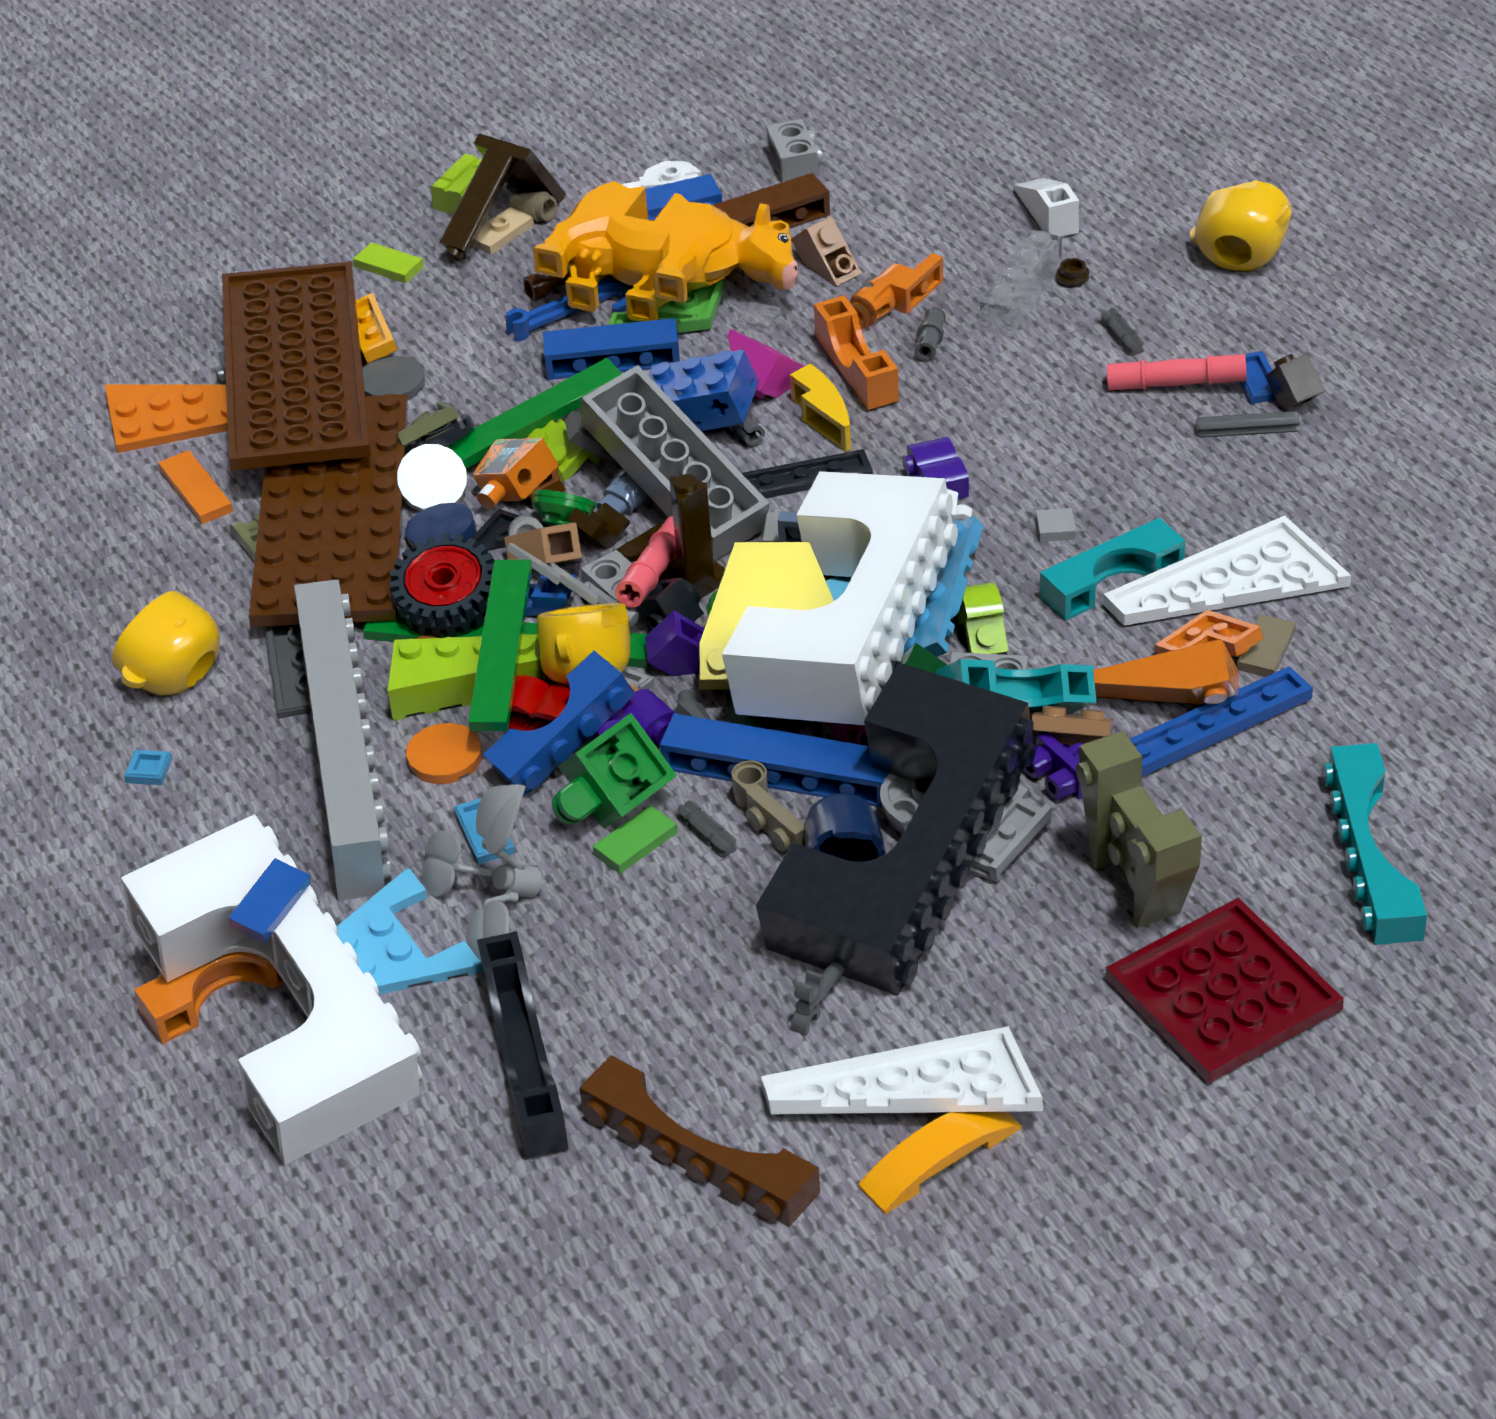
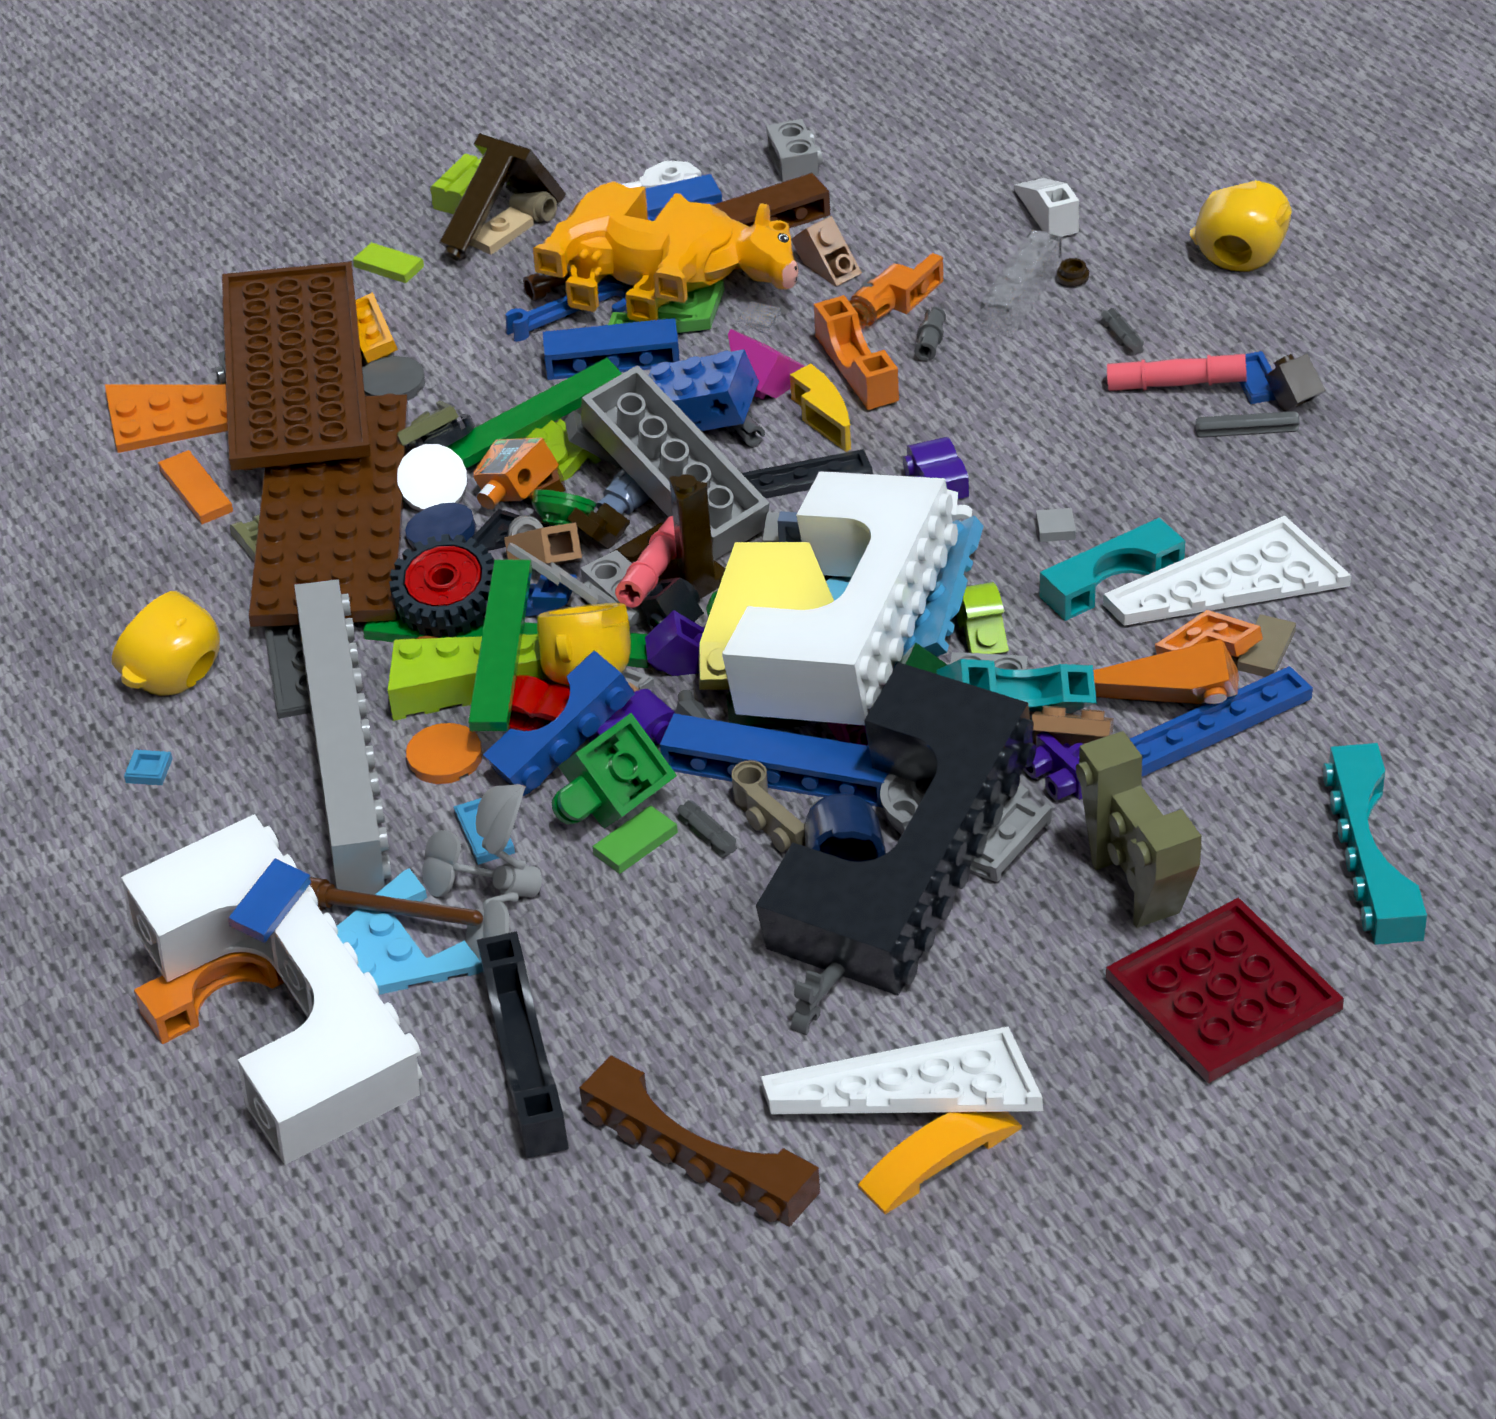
none -> reddish brown piece [310,877,483,926]

